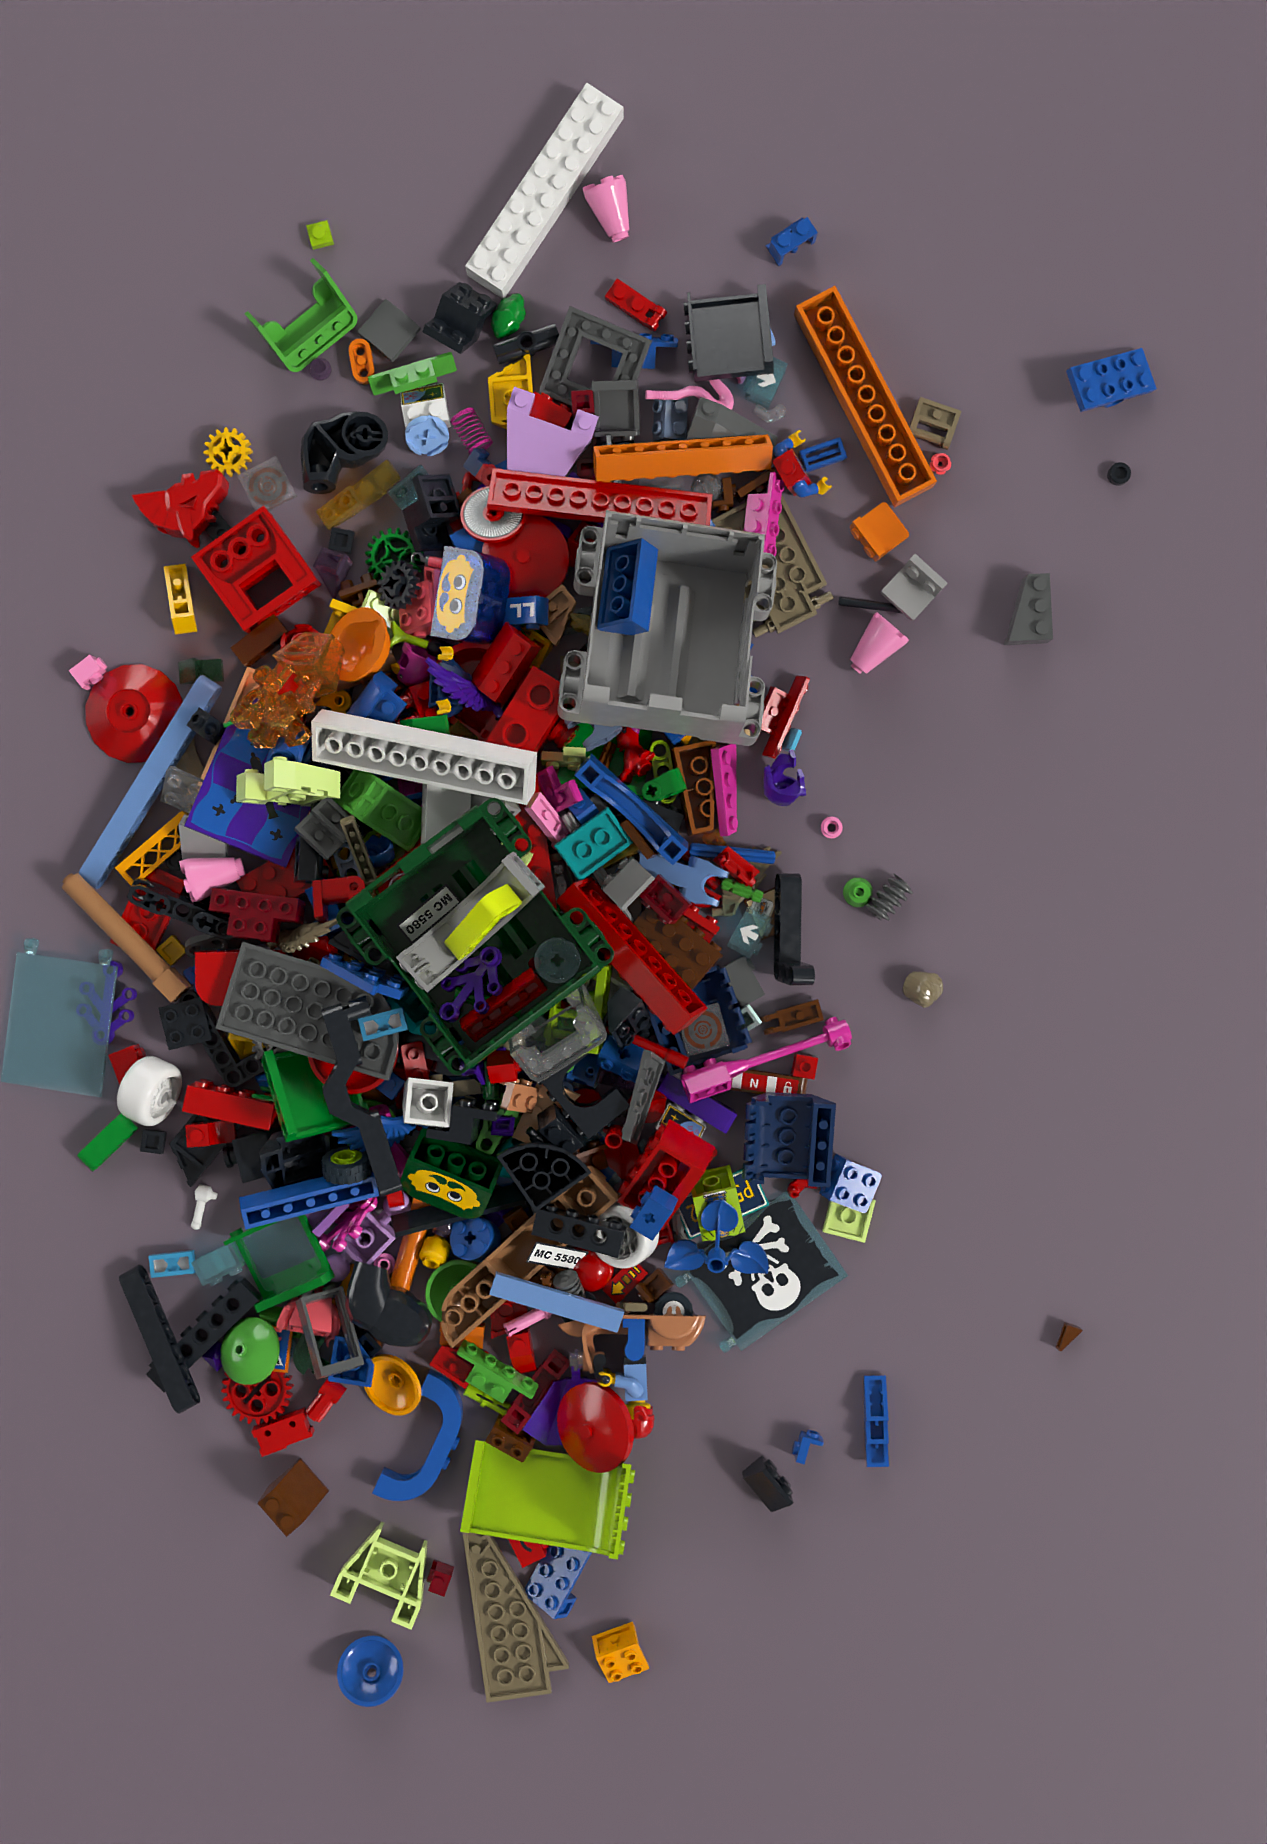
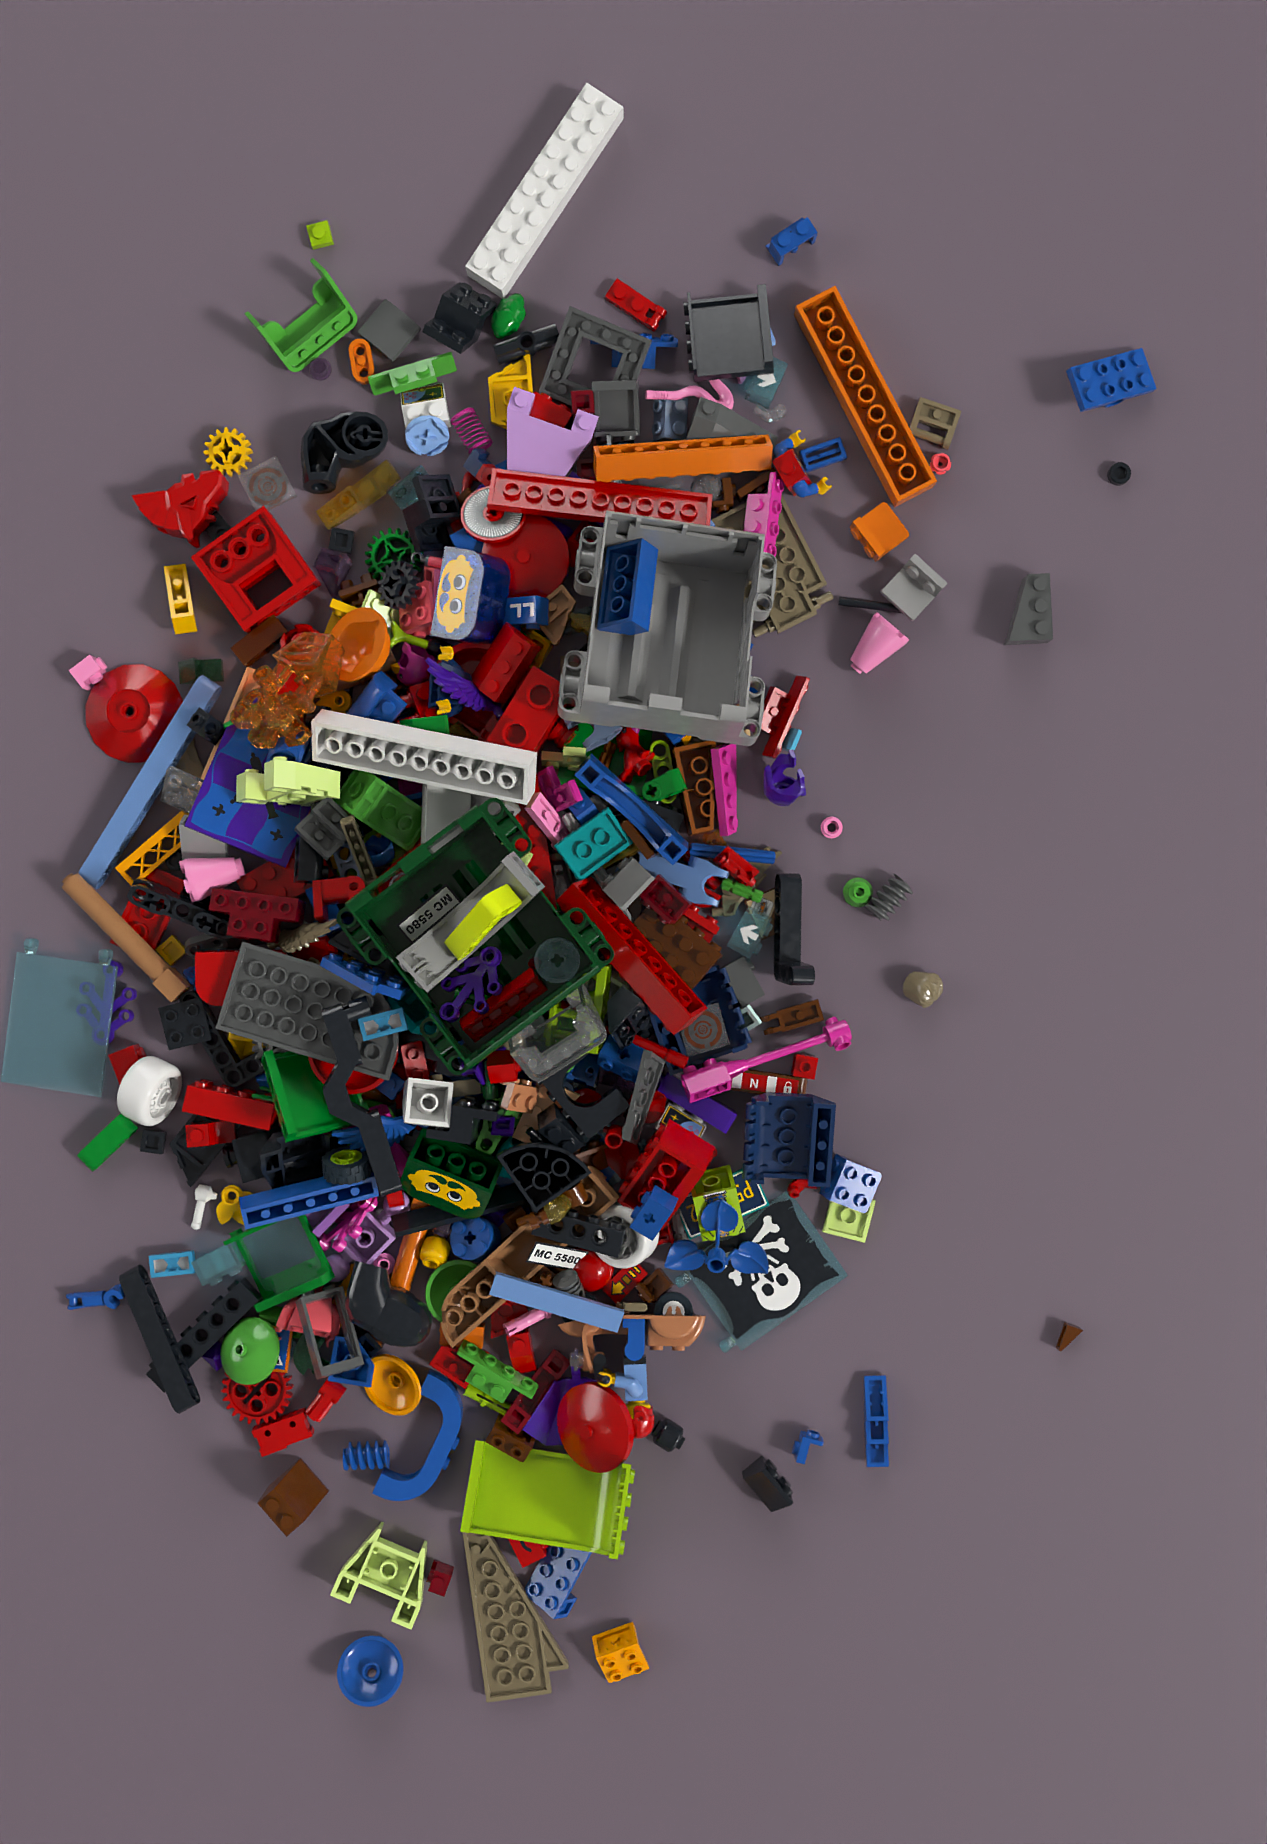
bright pink cone [582,175,629,243] -> none
none -> blue piece [66,1284,125,1310]
none -> yellow plate [216,1185,253,1225]
none -> blue piece [343,1440,390,1471]
none -> piece [516,1181,588,1230]
none -> black head [651,1418,685,1452]

